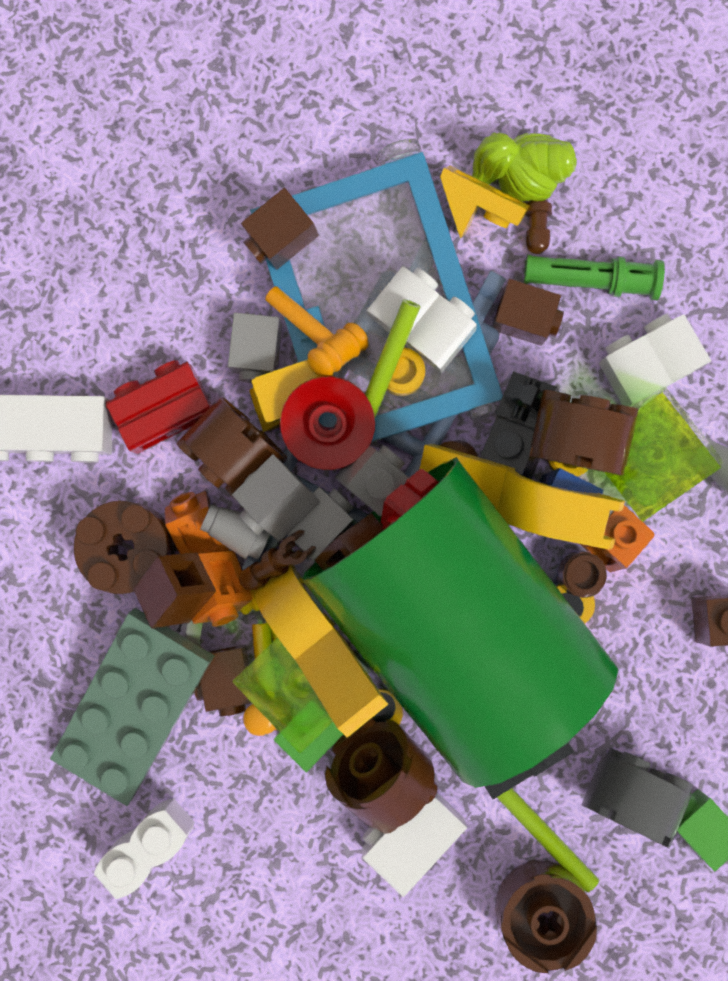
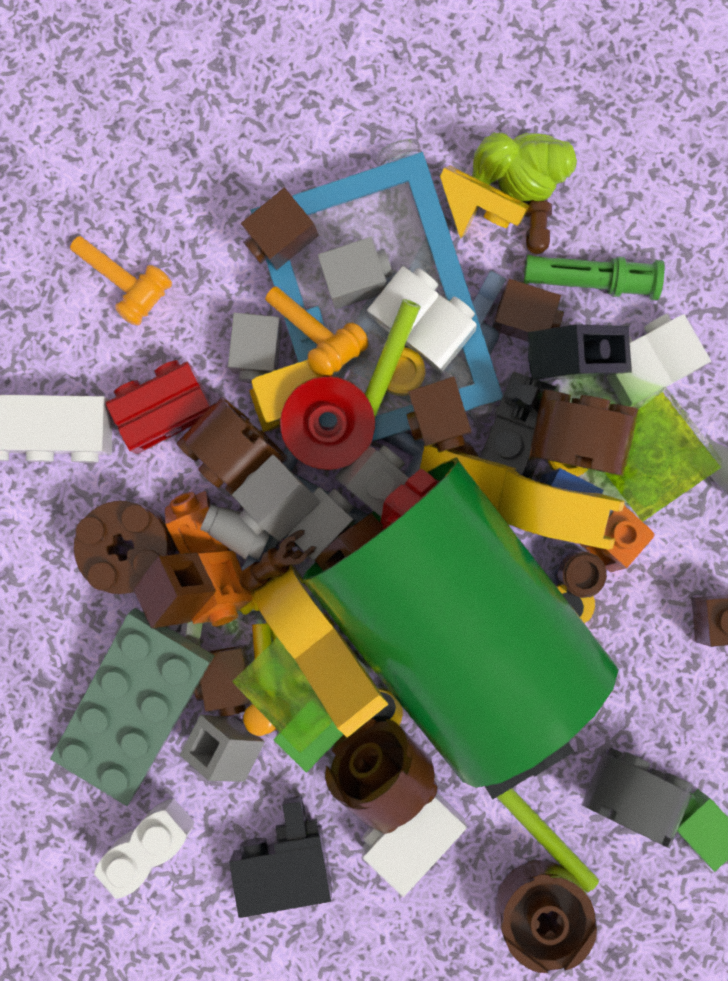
none -> light orange piece [70,236,172,326]
none -> light grey brick [180,714,265,782]
none -> black hinge [229,795,332,918]
none -> light grey brick [317,236,393,310]
none -> reddish brown brick [406,376,472,453]
none -> black hinge [528,324,632,380]

